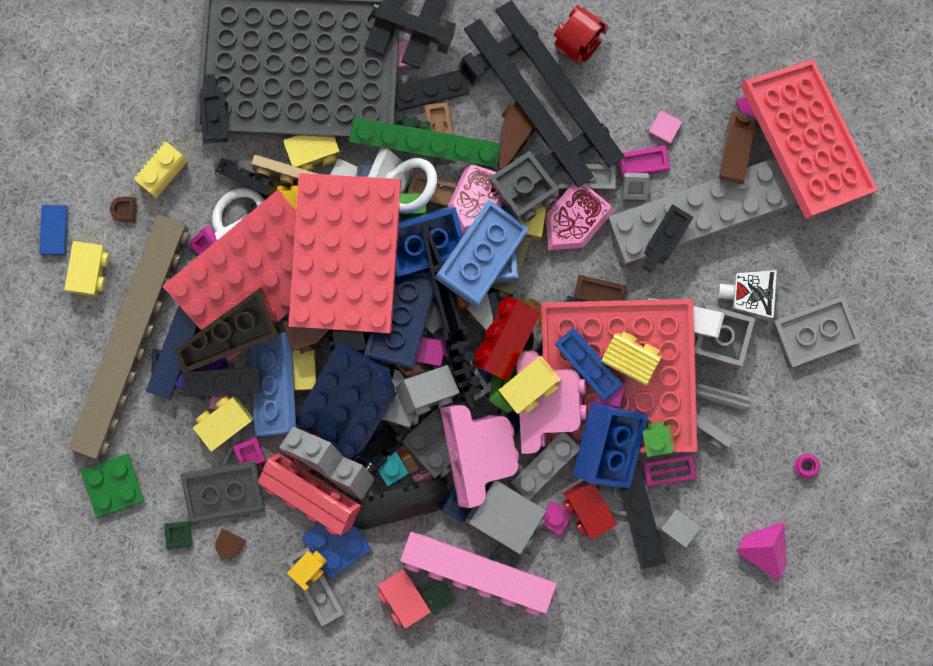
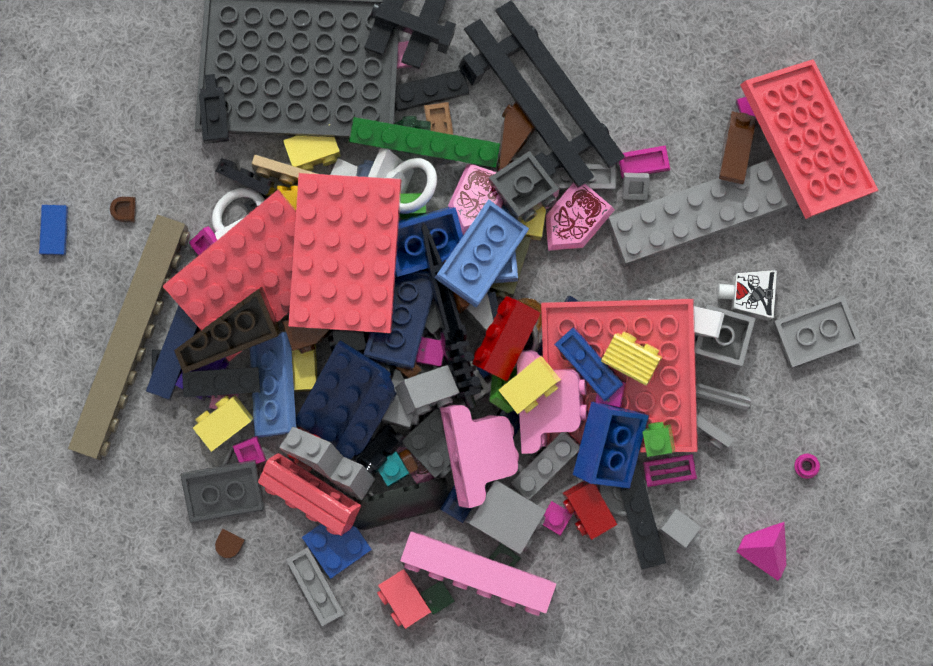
light yellow brick [64,241,110,297] -> none
green plate [80,454,145,518] -> none
light yellow brick [134,142,188,199] -> none
dark green tile [164,521,193,549] -> none
yellow brick [287,551,327,591] -> none
medium nougat plate [407,172,458,208] -> none
red brick [554,5,608,65] -> none
reddish brown tile [573,275,627,301] -> none
black hinge [642,204,694,273] -> none
bright pink tile [649,110,682,145] -> none

